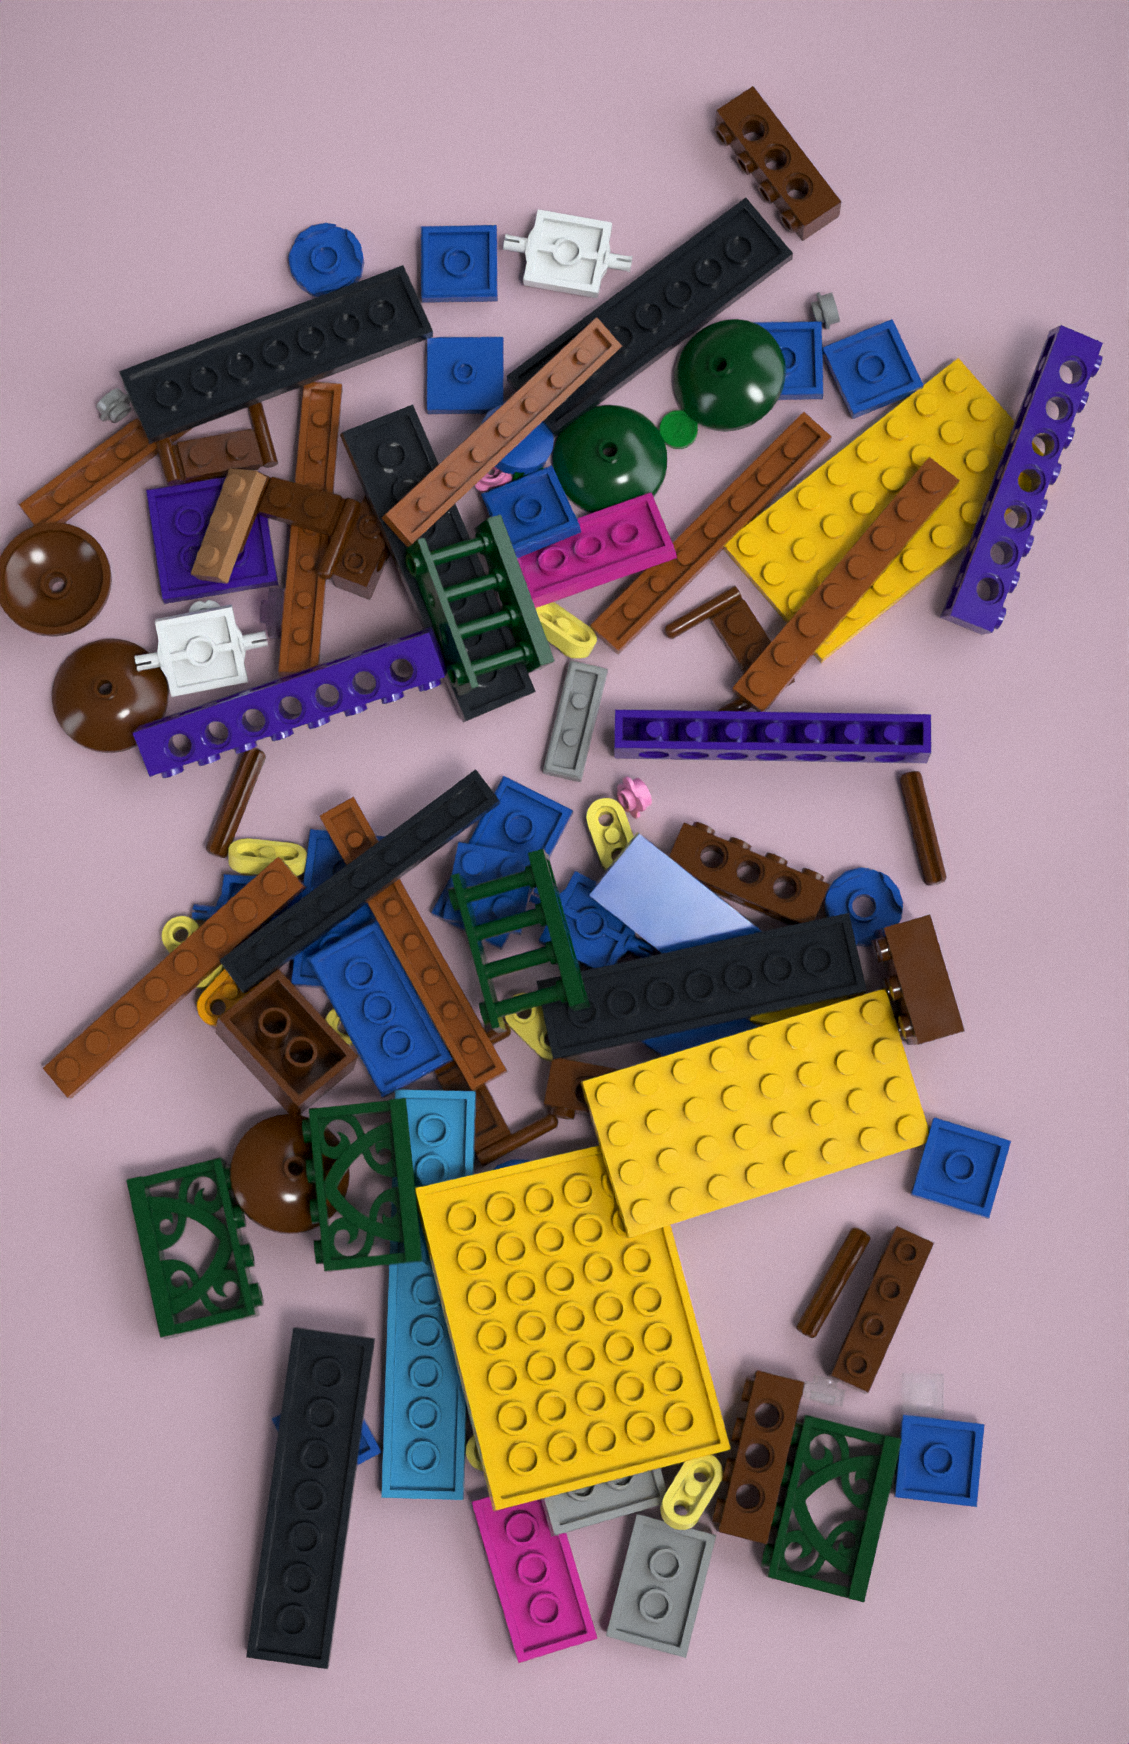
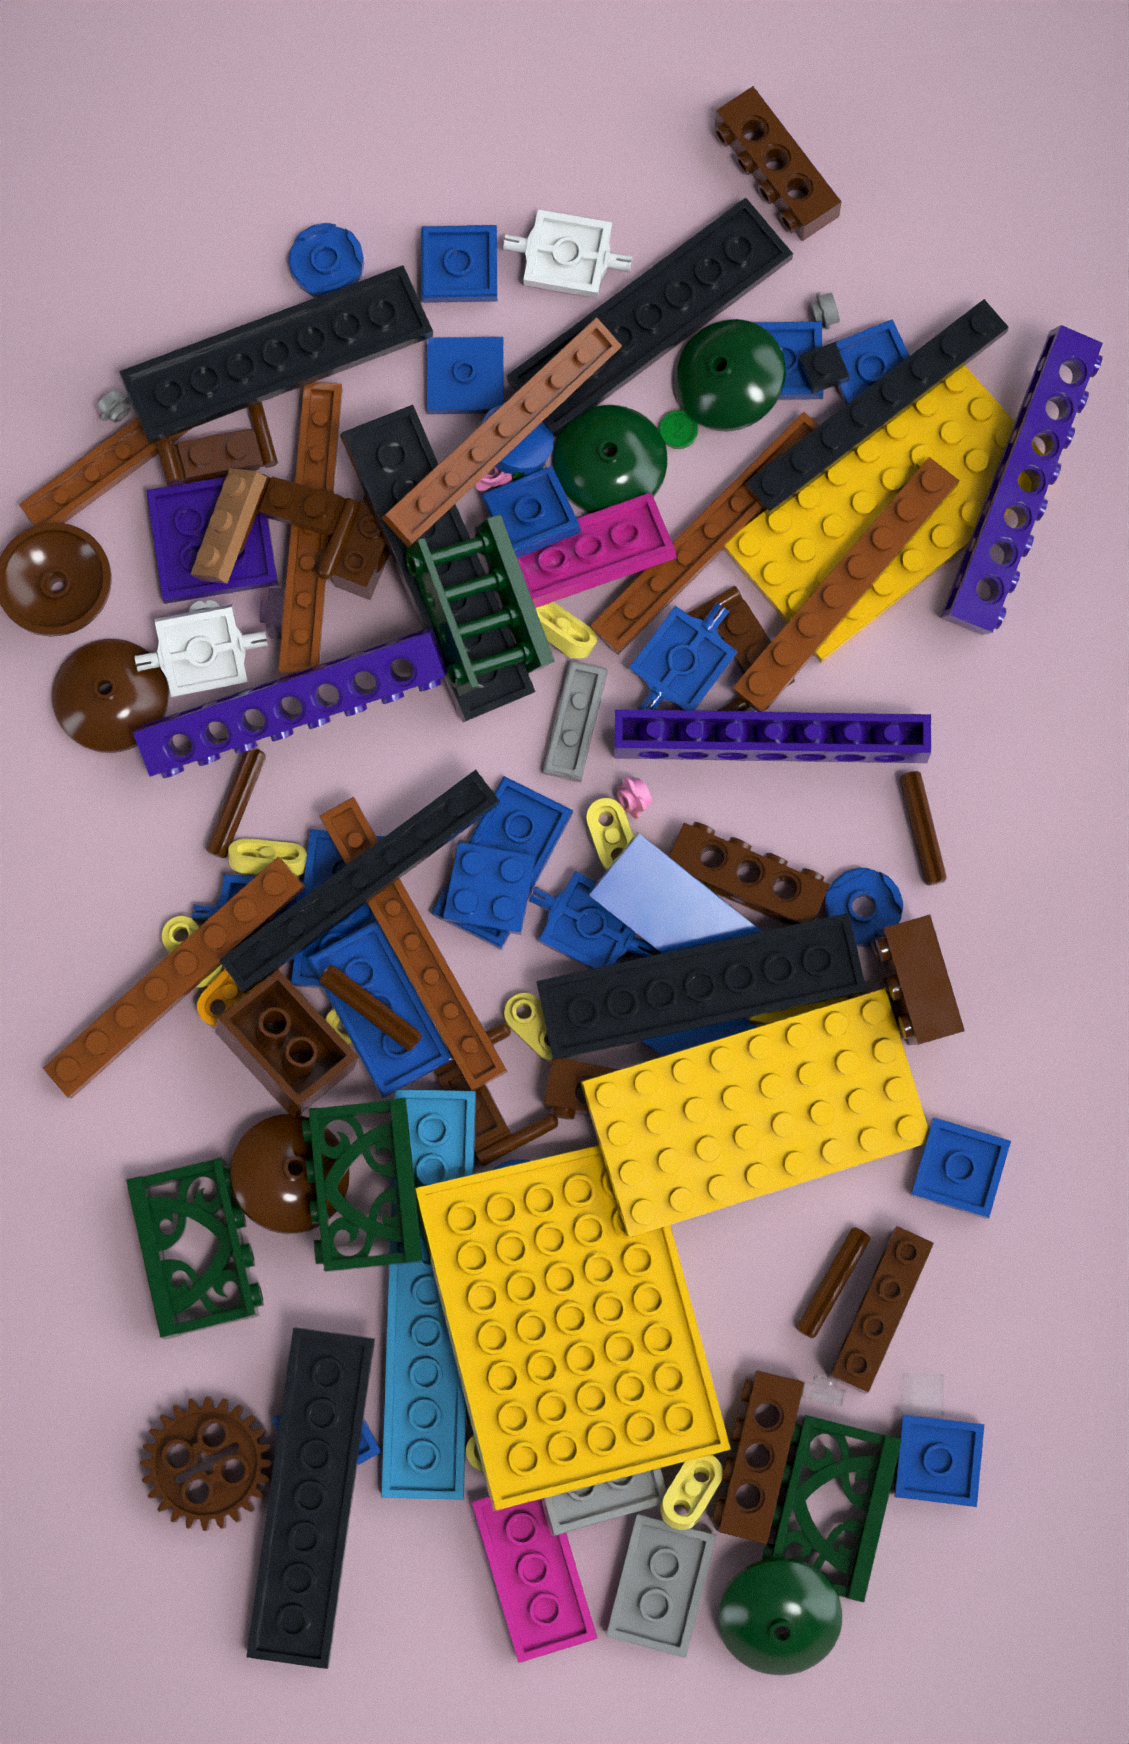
dark green fence [448,849,590,1033] -> none
none -> reddish brown gear [140,1396,274,1531]
none -> reddish brown axle [319,965,422,1051]
none -> blue plate [629,602,738,711]
none -> dark green dish [718,1557,842,1675]
none -> black plate [745,299,1009,516]
none -> black plate [799,342,849,394]

